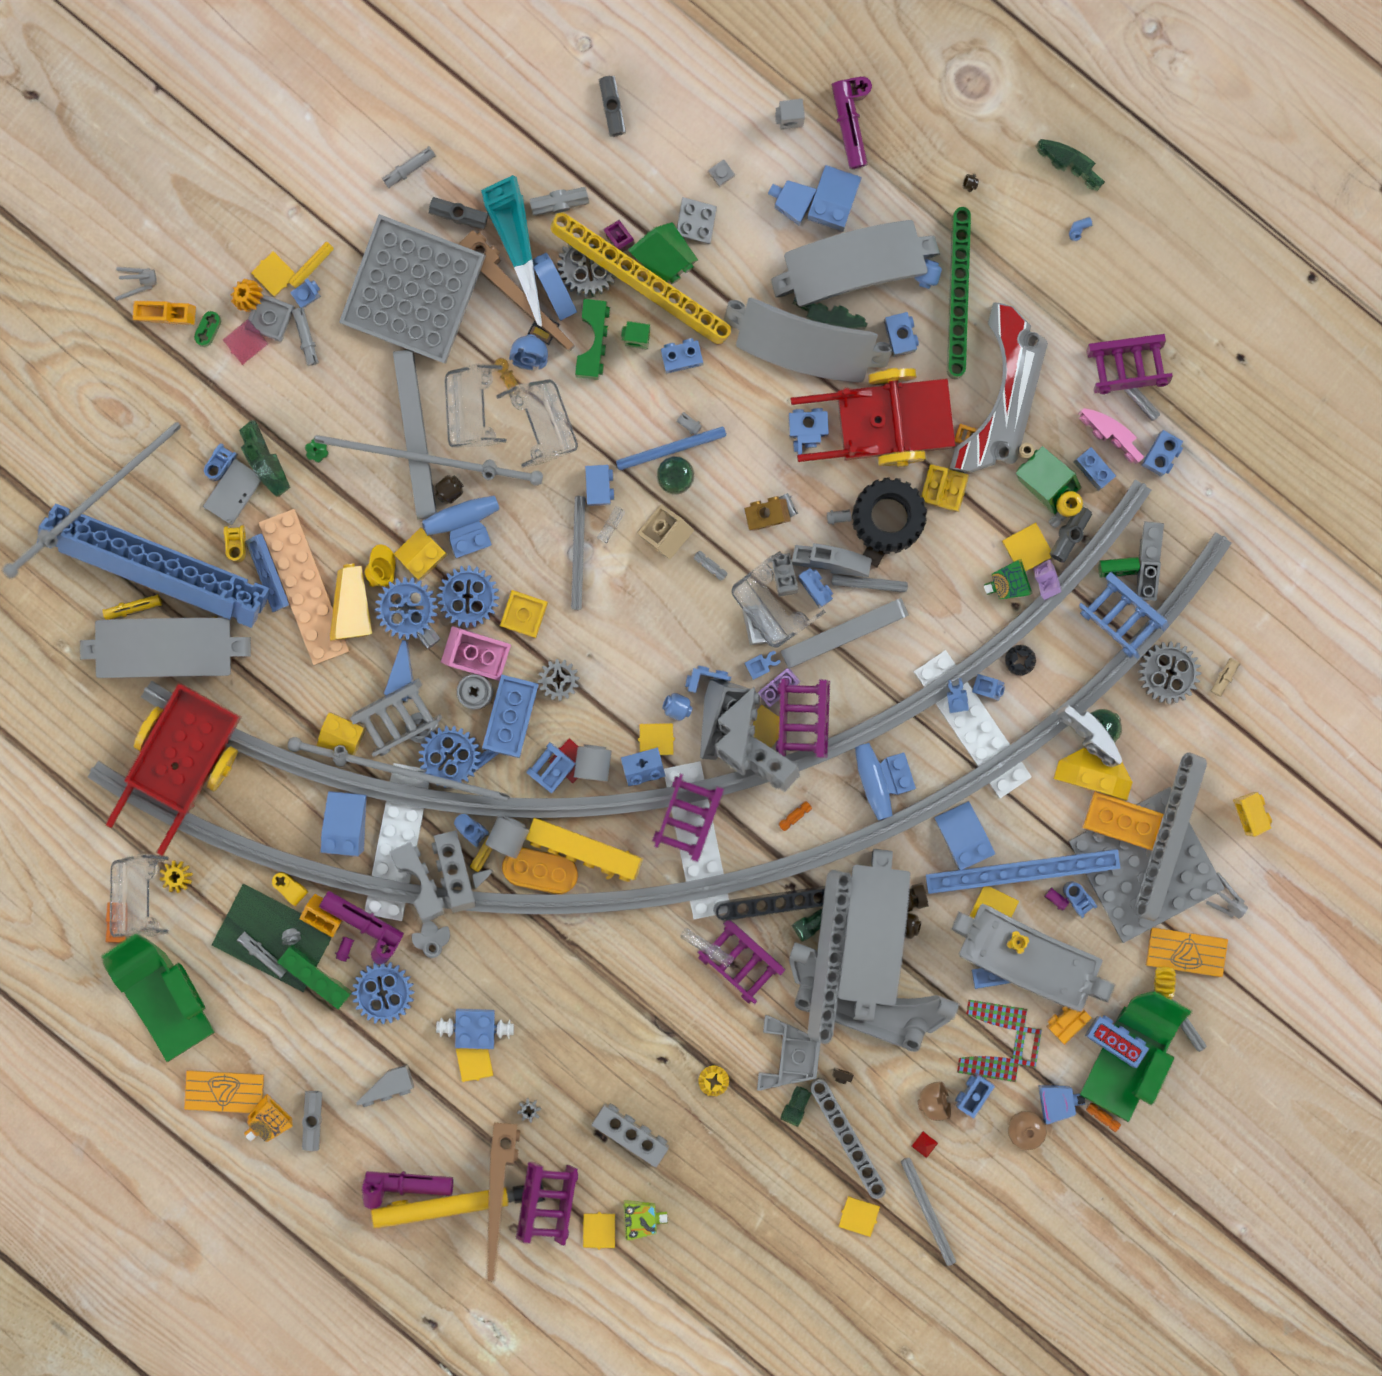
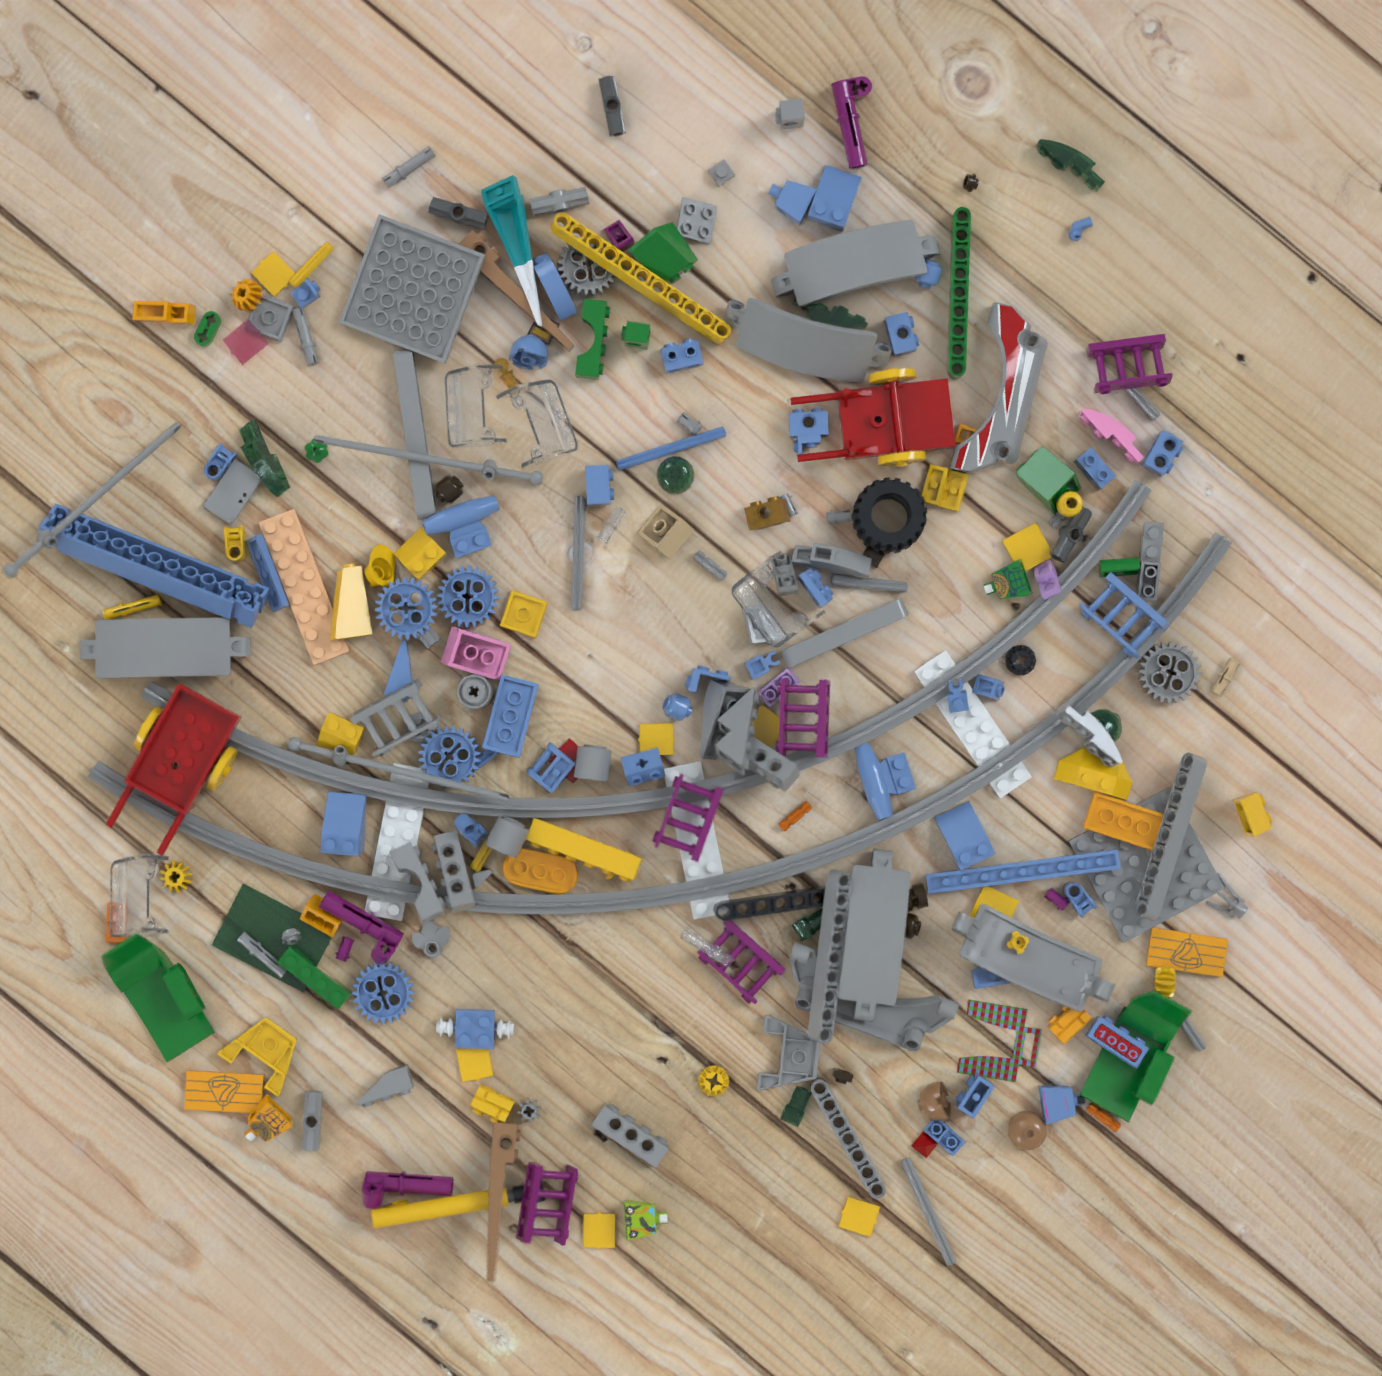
light grey plant [115,267,157,301] -> none
yellow piece [272,872,308,907] -> none
light grey gear [538,659,580,701] -> none
tan pin [1019,443,1035,459] -> none
none -> yellow wing [217,1017,298,1097]
none -> yellow brick [470,1084,515,1123]
none -> medium blue slope [923,1120,966,1156]

